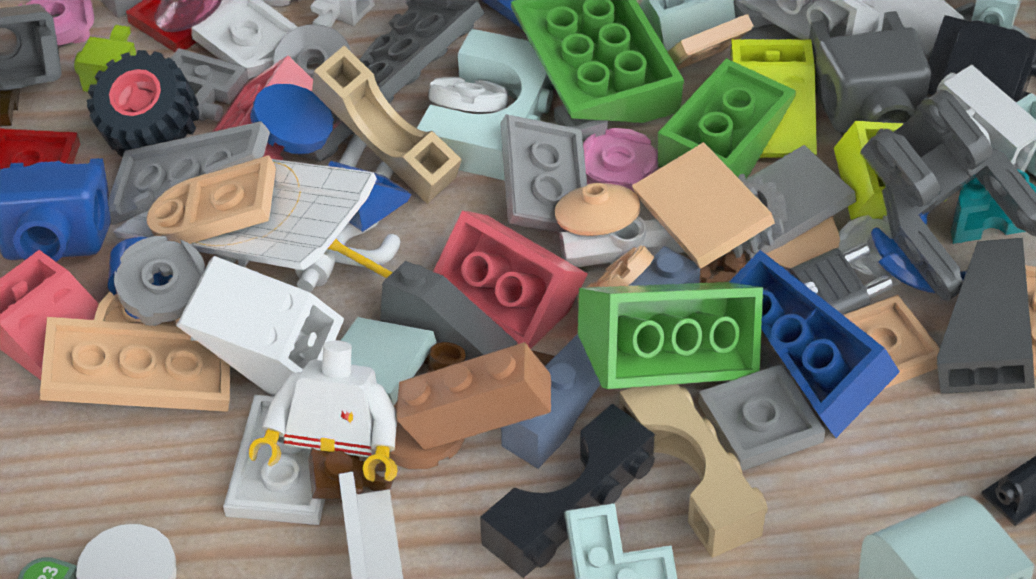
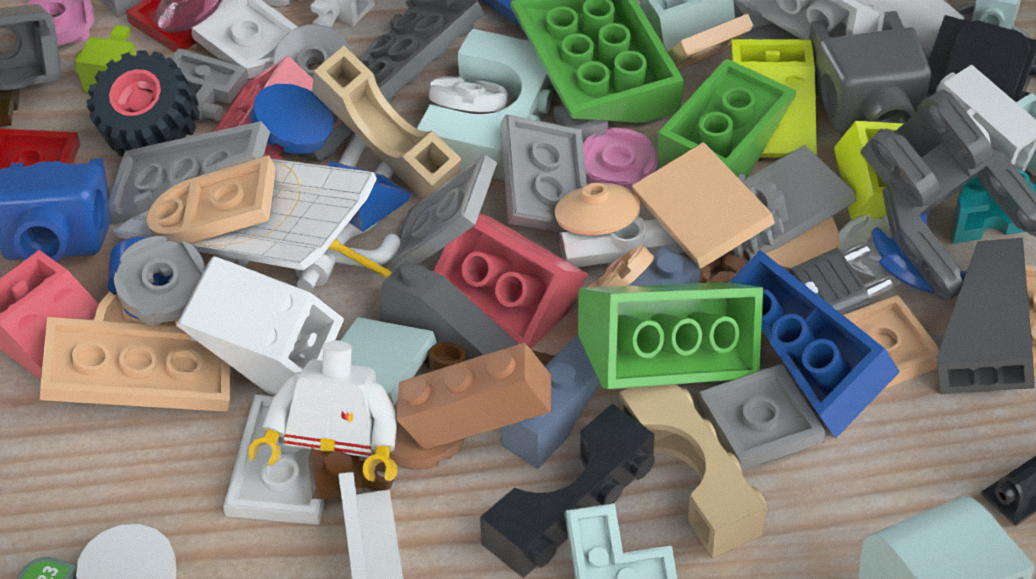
none -> light grey tile [387,154,497,272]

